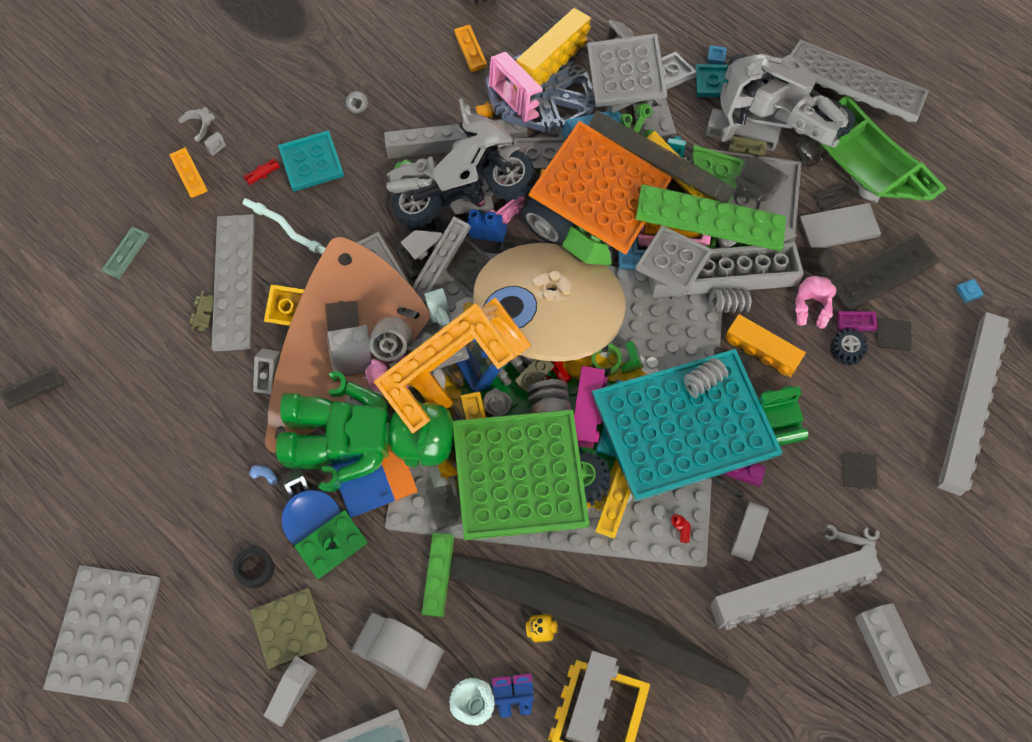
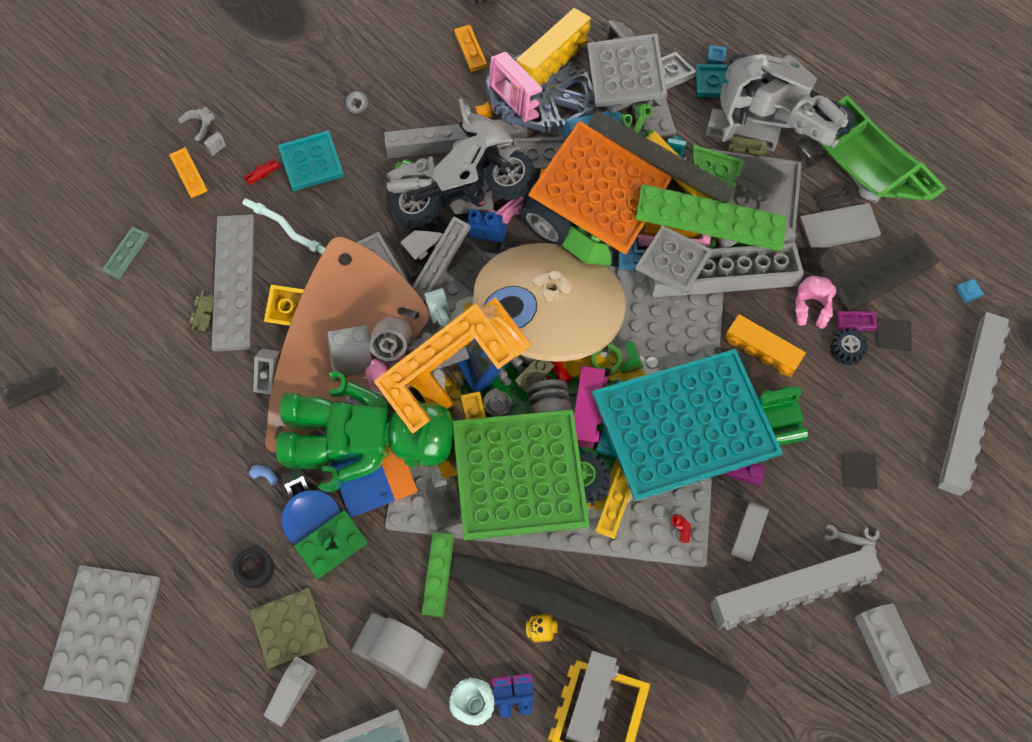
clear smoke piece [325,301,359,332] -> none
light grey piece [684,358,728,398] -> none
light grey piece [709,289,752,313] -> none
light grey plate [790,40,929,123] -> none

